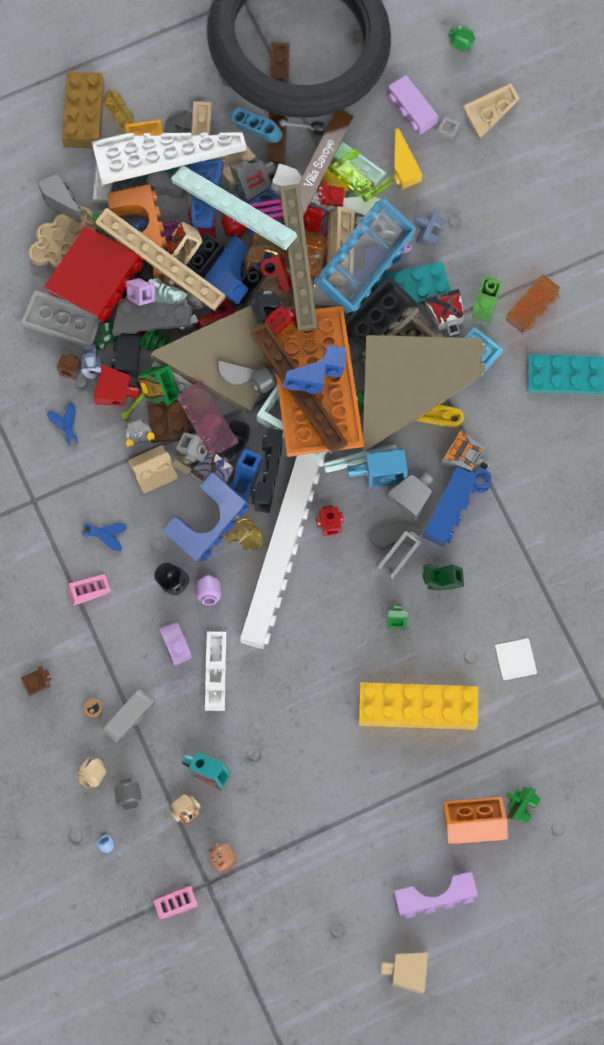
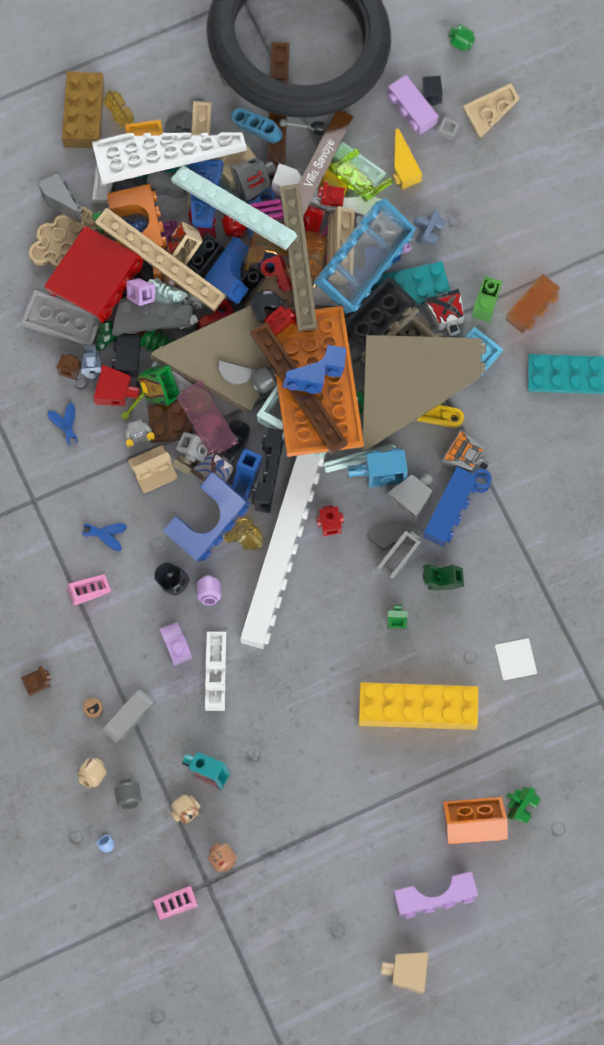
none -> black brick [422,75,443,106]

